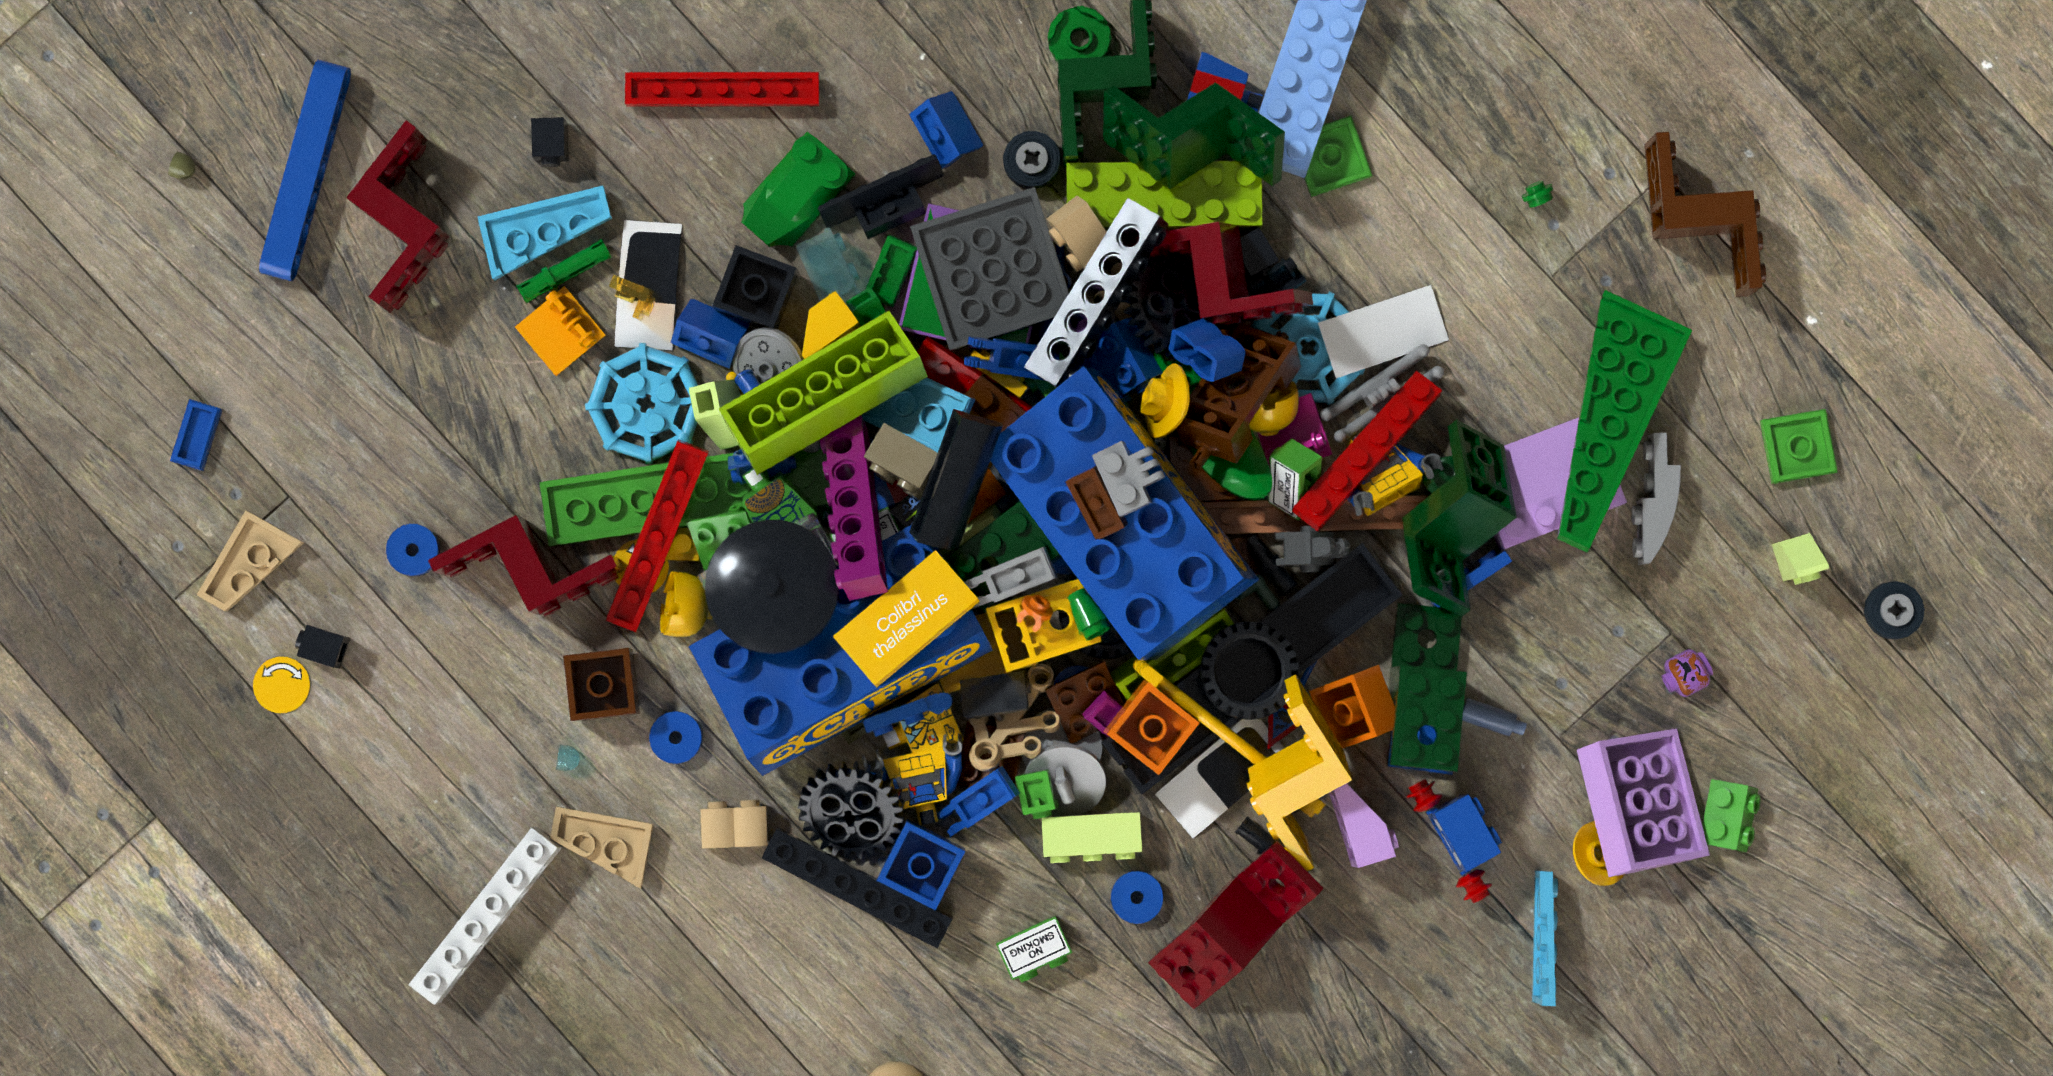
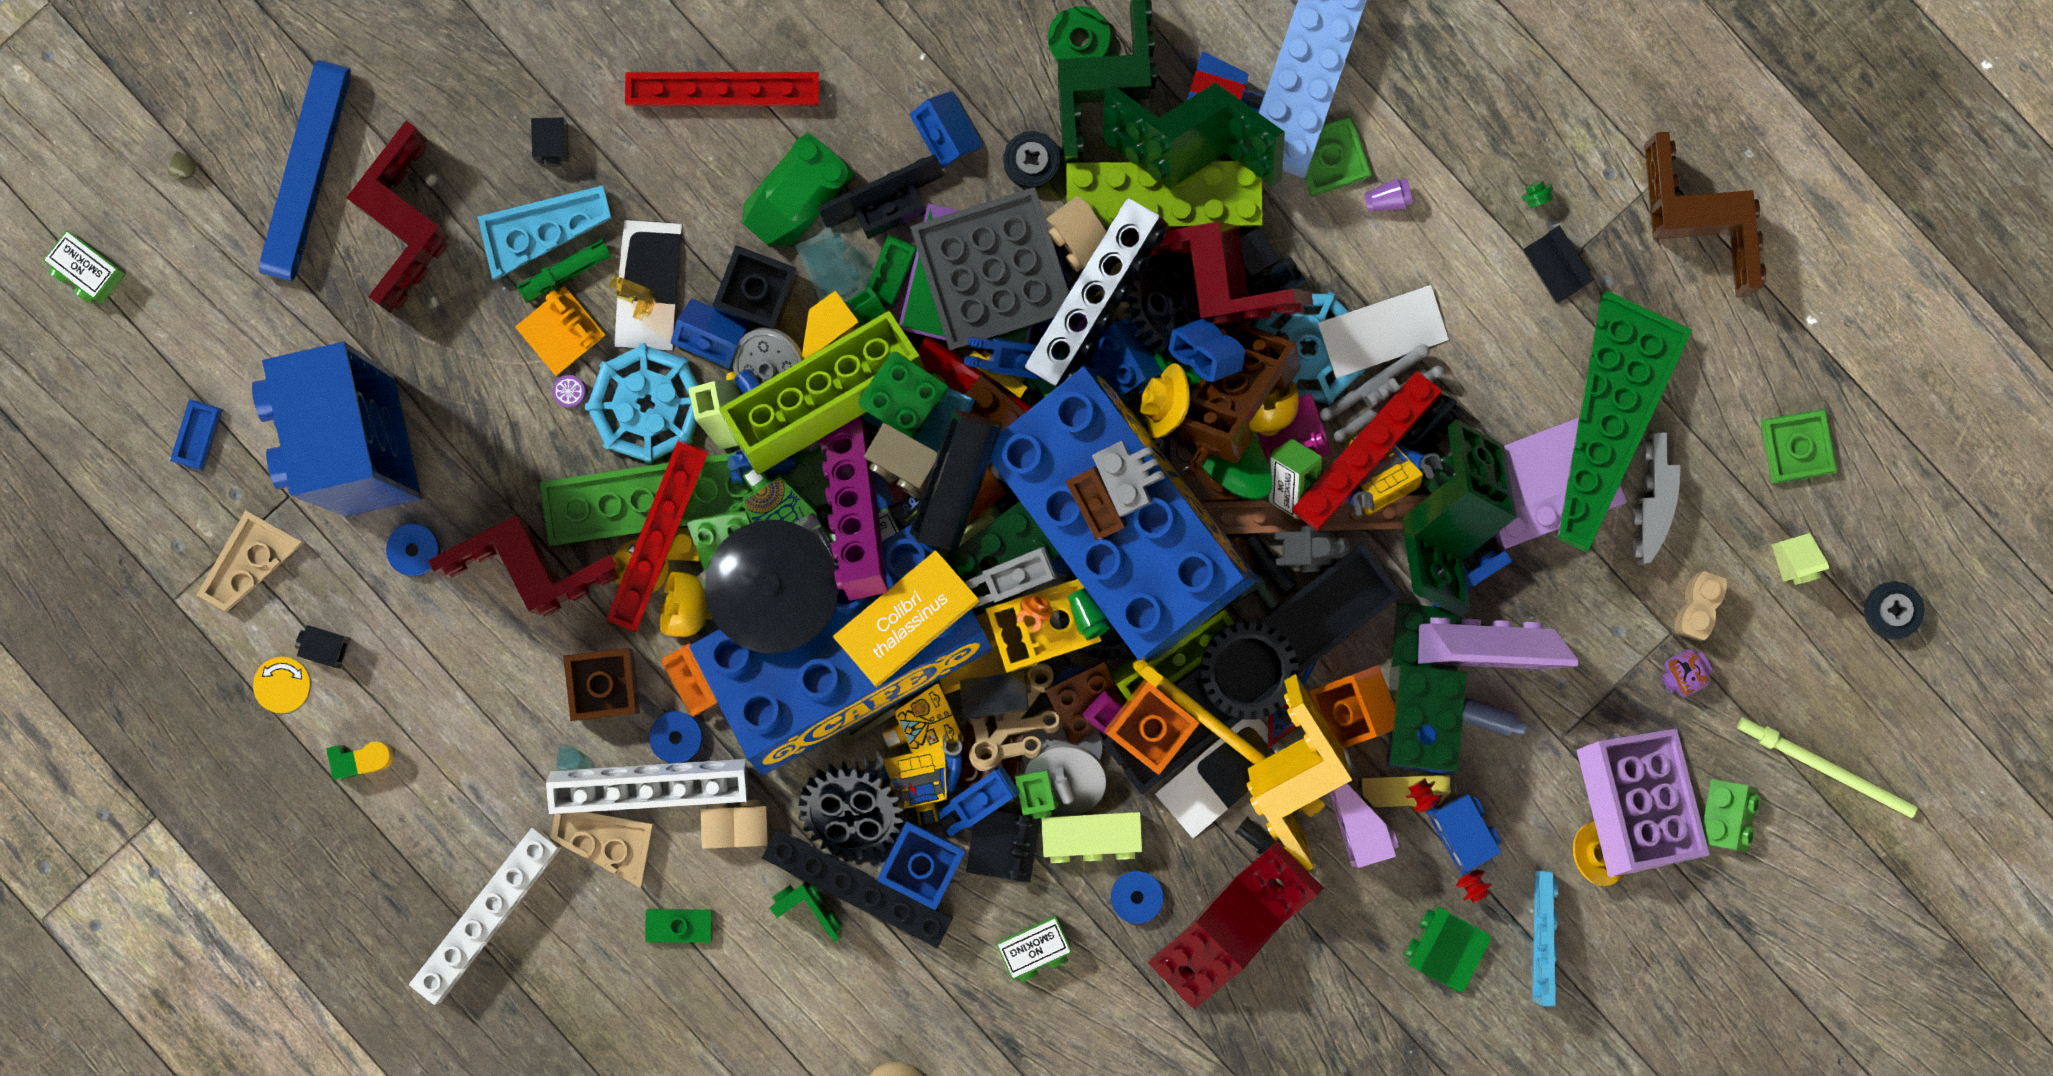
blue hinge [863,691,953,737] -> none
none -> brick [43,230,126,304]
none -> blue brick [252,342,422,517]
none -> leg [326,741,394,780]
none -> white brick [546,759,749,814]
none -> medium lavender tile [552,375,586,408]
none -> green plate [645,909,712,943]
none -> orange hinge [661,643,718,718]
none -> green bracket [769,882,844,943]
none -> green bracket [858,352,948,438]
none -> black hinge [966,811,1040,883]
none -> light yellow piece [1361,775,1451,807]
none -> medium lavender cone [1364,178,1413,212]
none -> black hinge [1399,394,1463,456]
none -> green bracket [1403,905,1491,992]
none -> lavender slope [1418,618,1578,669]
none -> black panel [1523,225,1594,303]
none -> tan brick [1674,571,1727,642]
none -> yellowish green bar [1737,717,1918,818]

